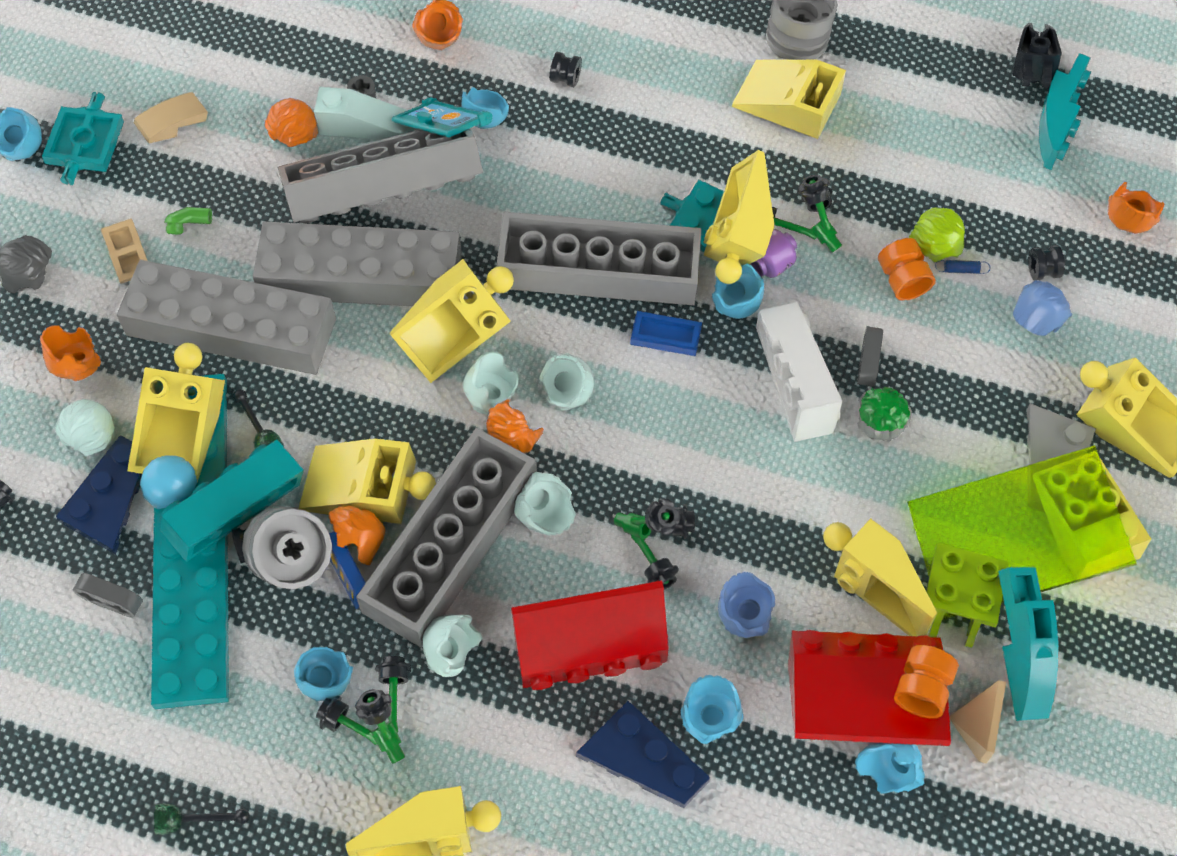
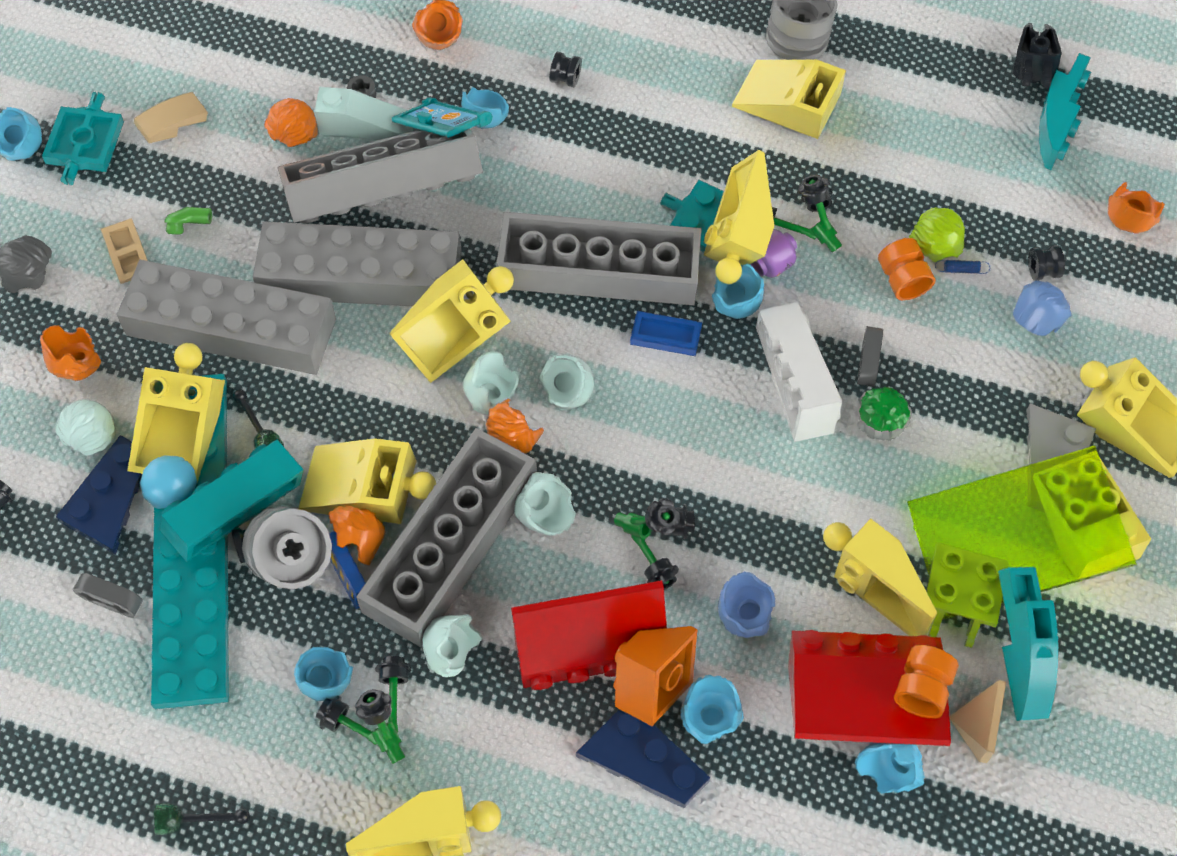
none -> orange slope [613,626,698,726]

